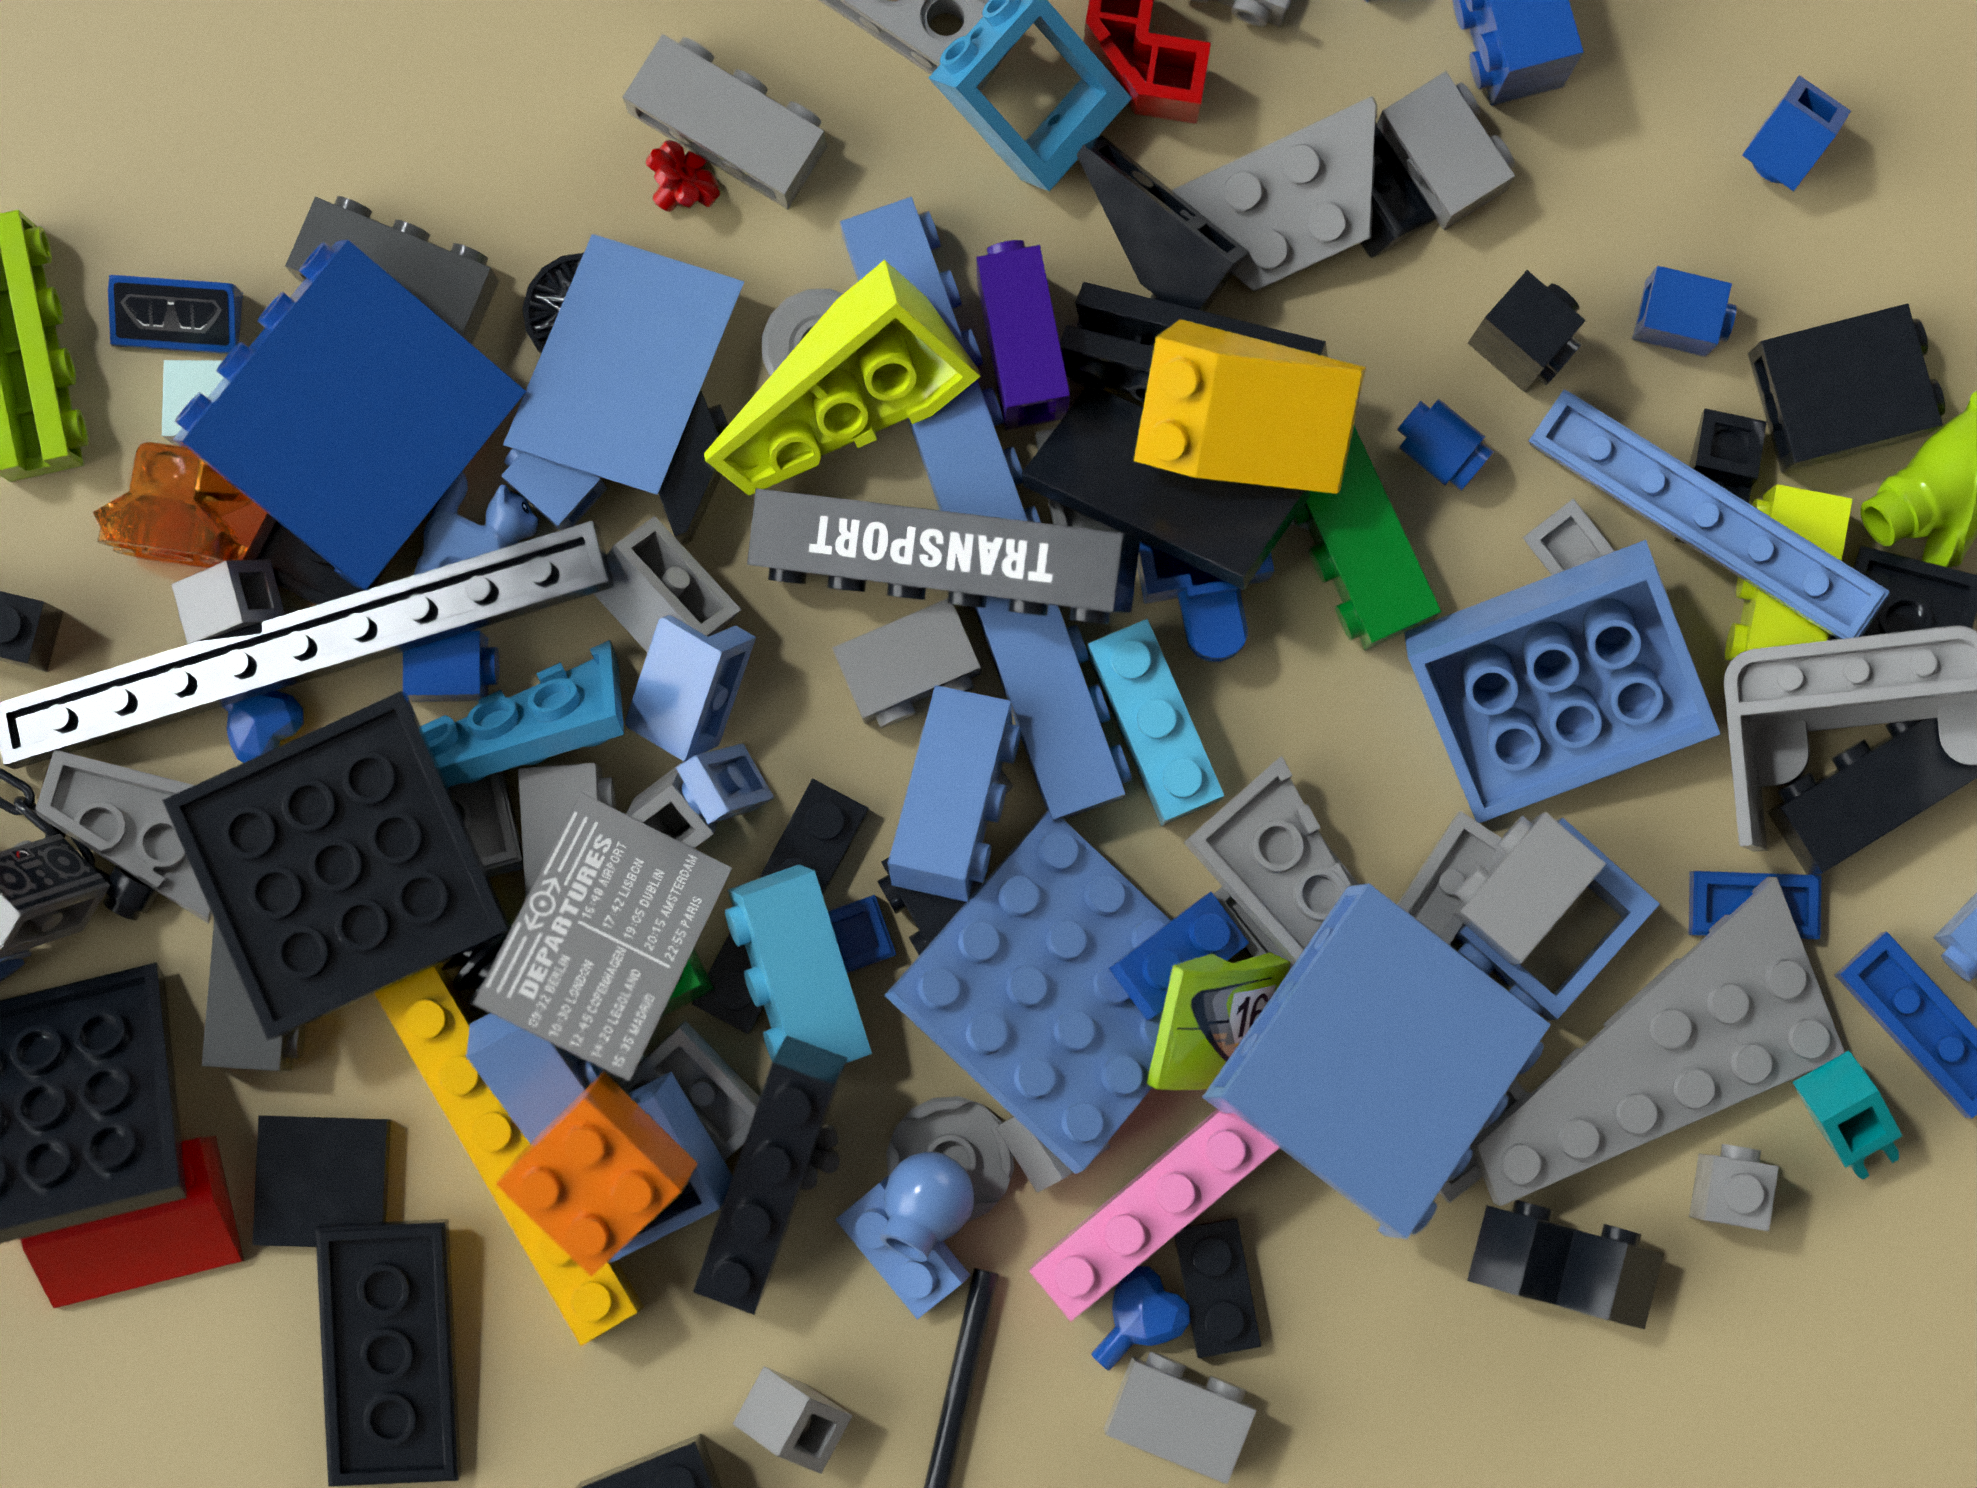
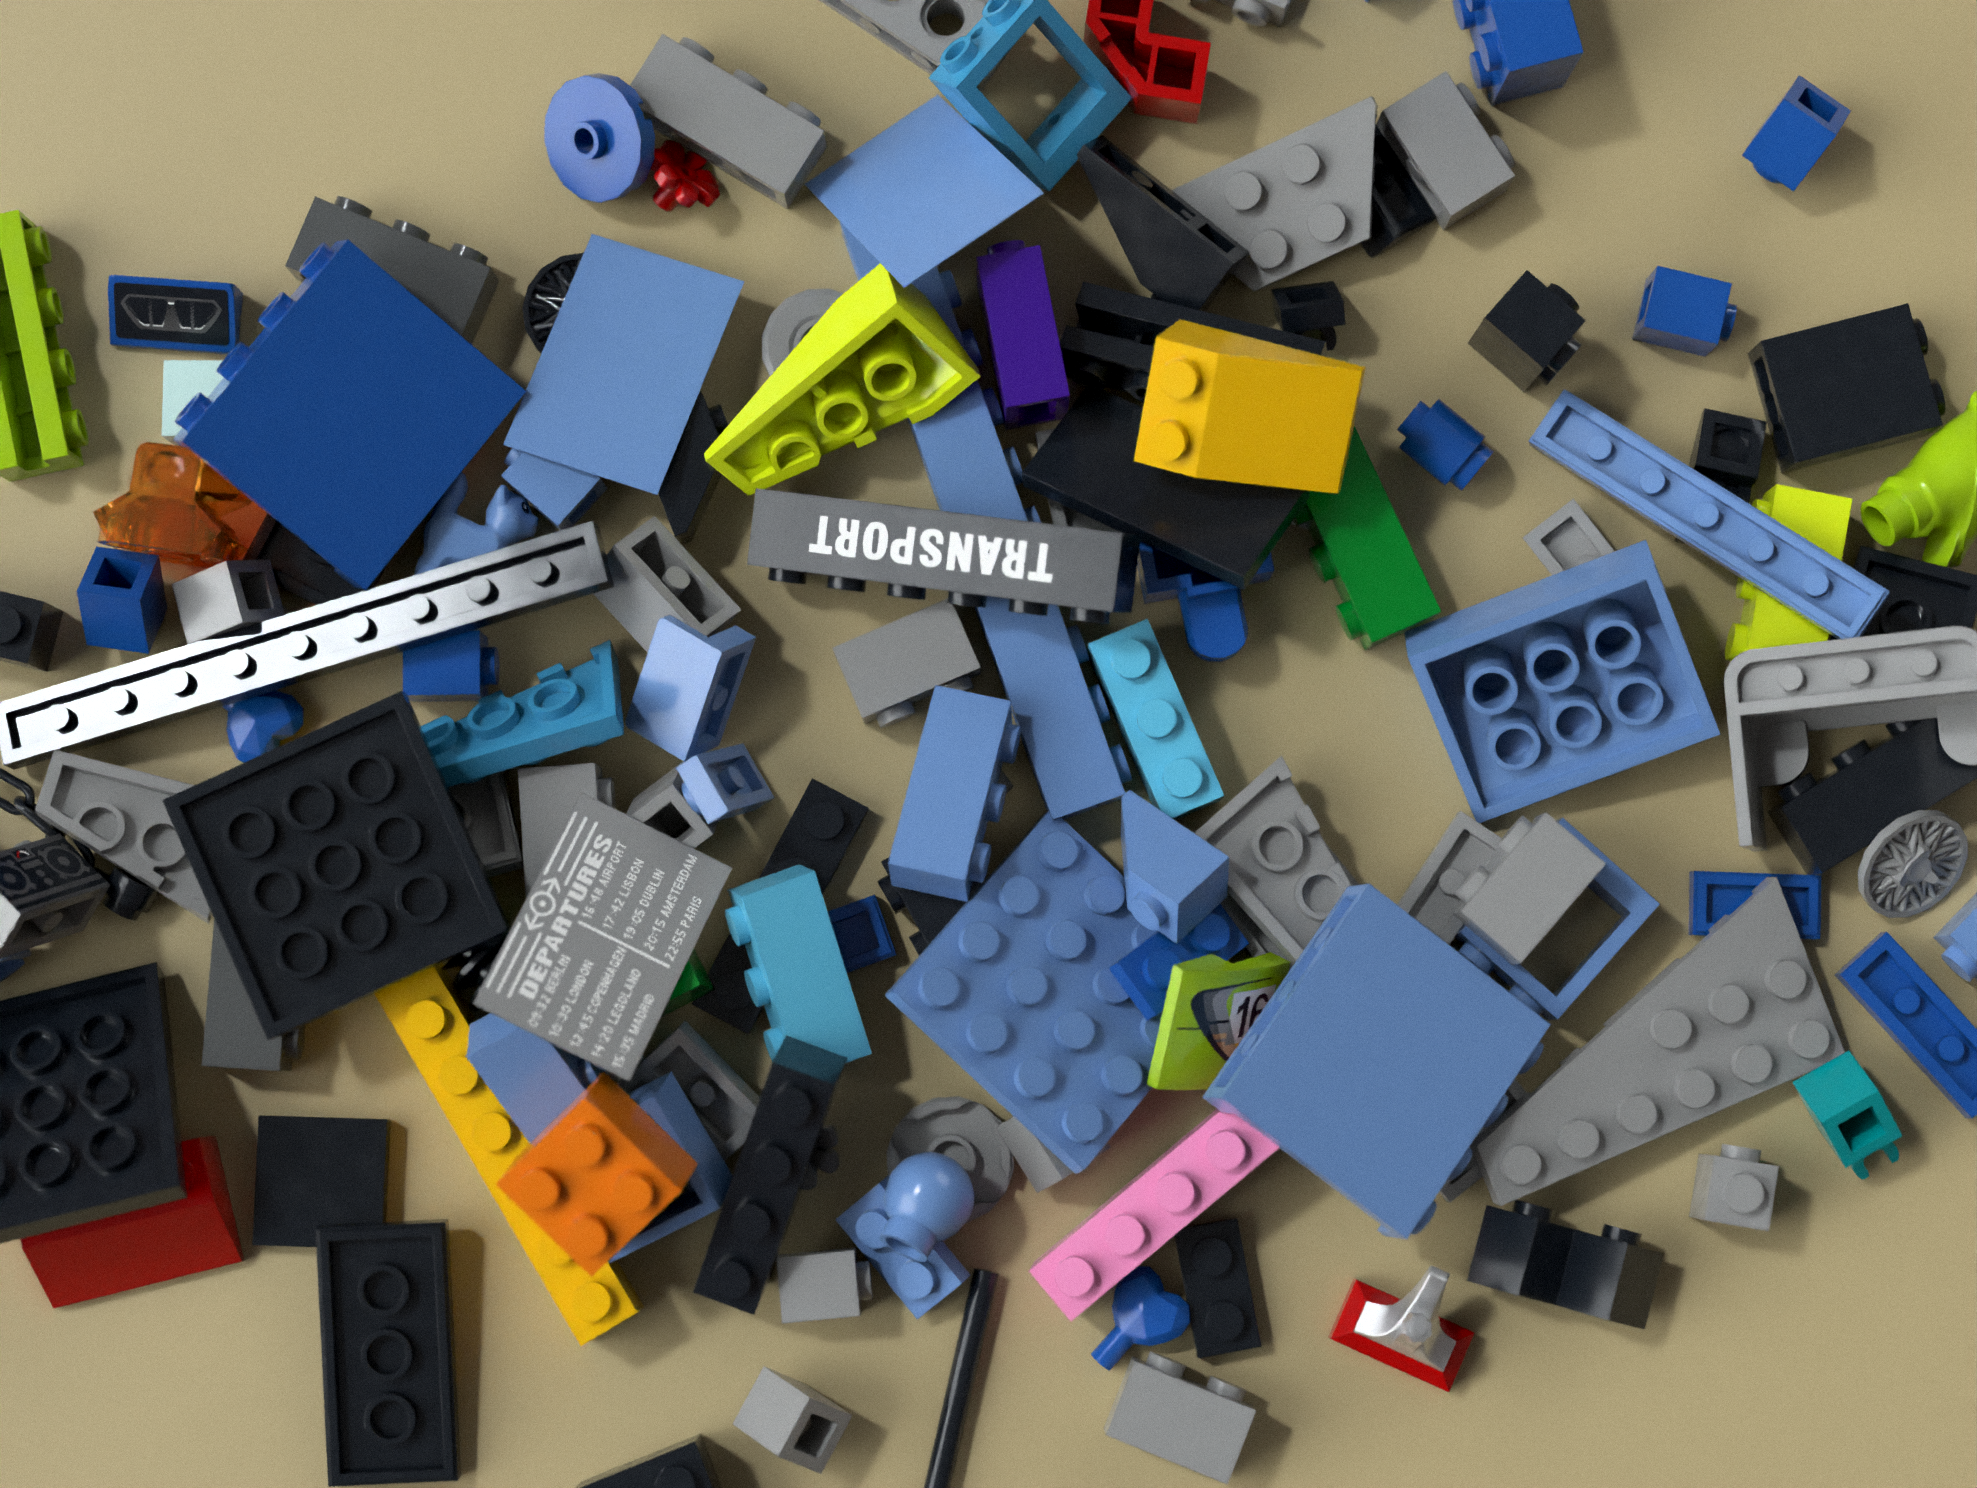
none -> blue brick [77,546,168,654]
none -> plate [544,73,655,203]
none -> light grey brick [776,1247,873,1324]
none -> medium blue sticker [805,95,1044,288]
none -> medium blue slope [1121,790,1229,943]
none -> black tile [1271,281,1346,351]
none -> piece [1328,1266,1475,1392]
none -> light grey wheel [1858,810,1968,918]

